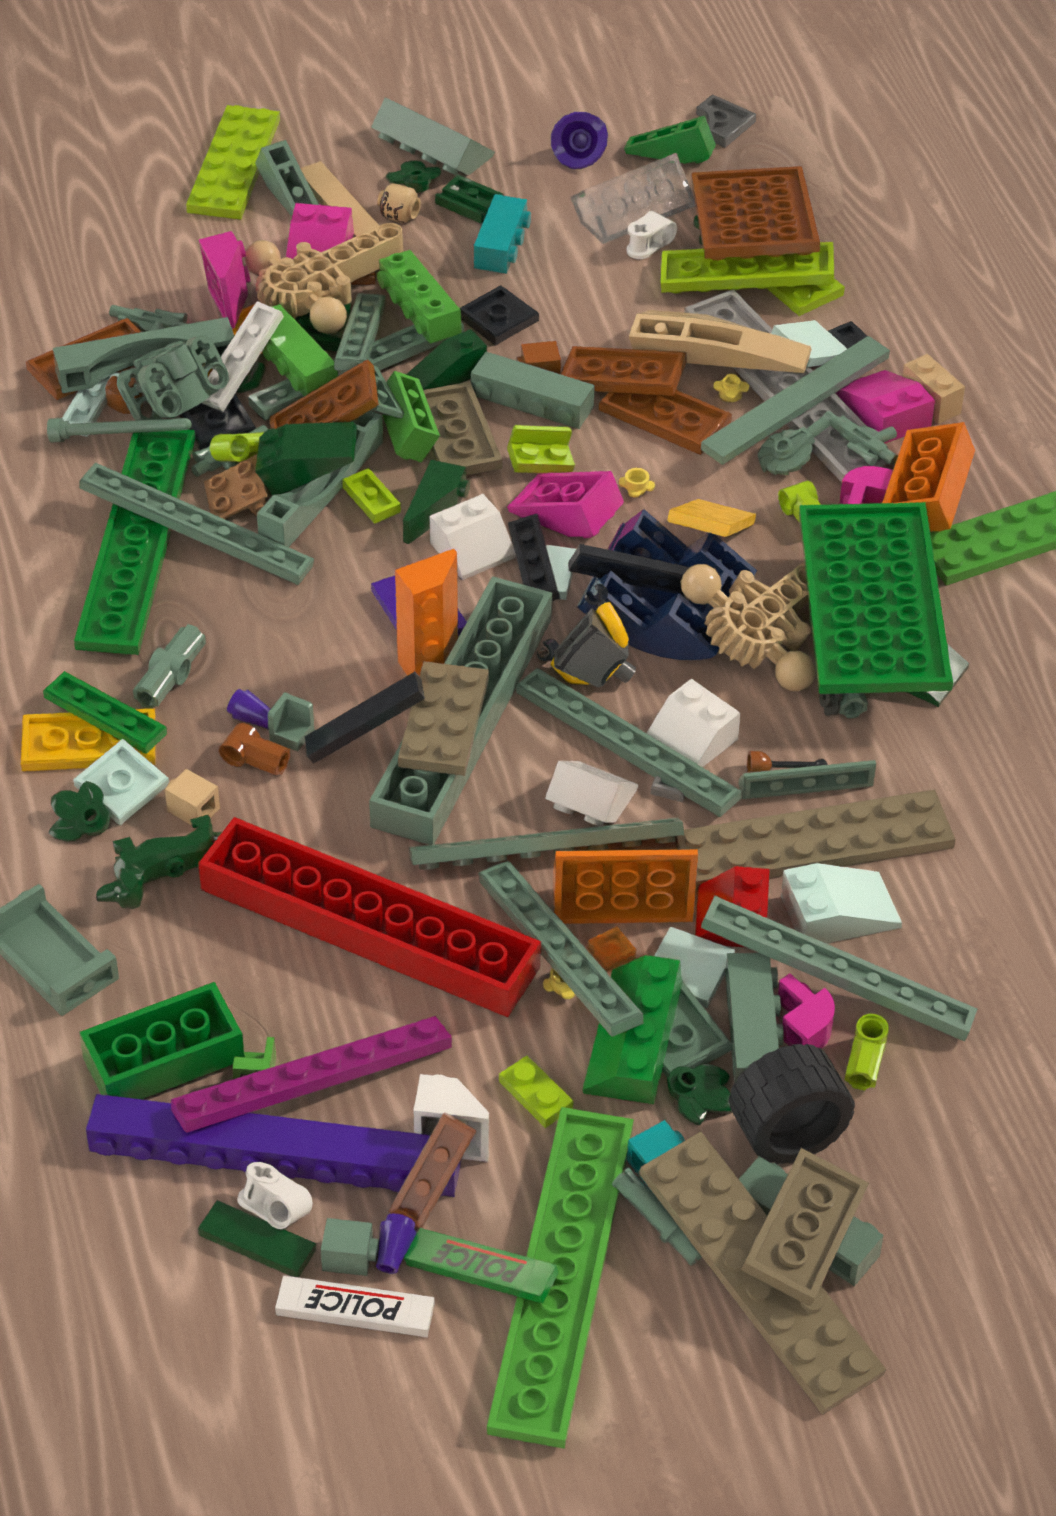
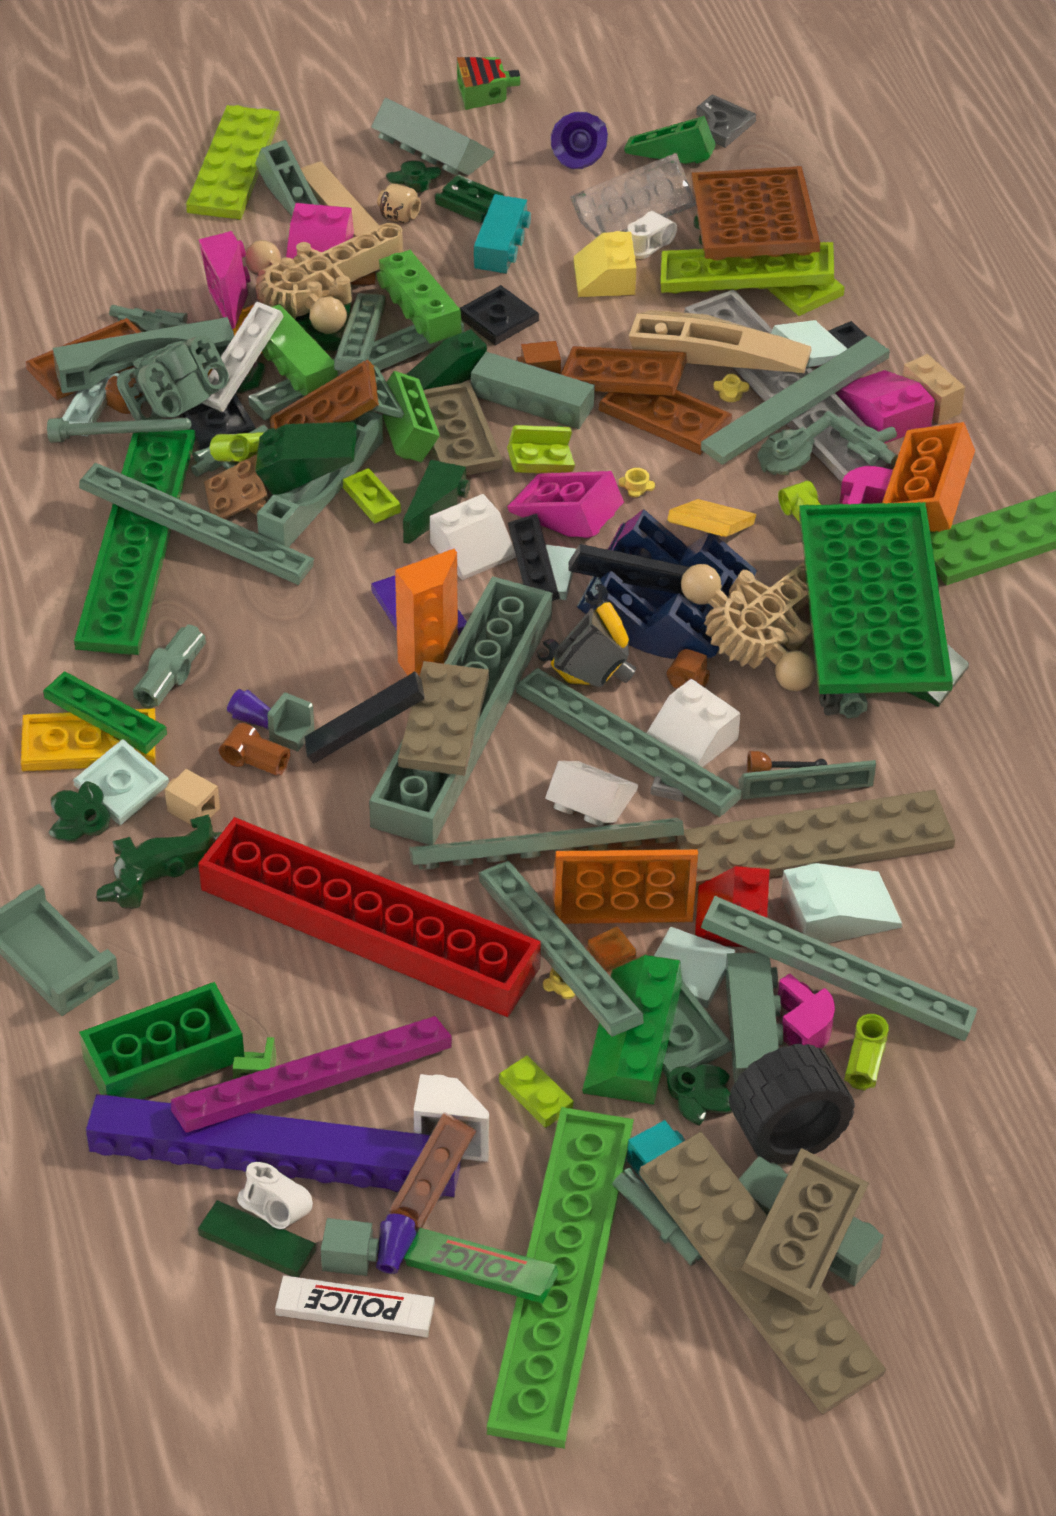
none -> torso [457,57,520,110]
none -> light yellow slope [573,231,636,297]
none -> dark orange plate [666,649,710,689]

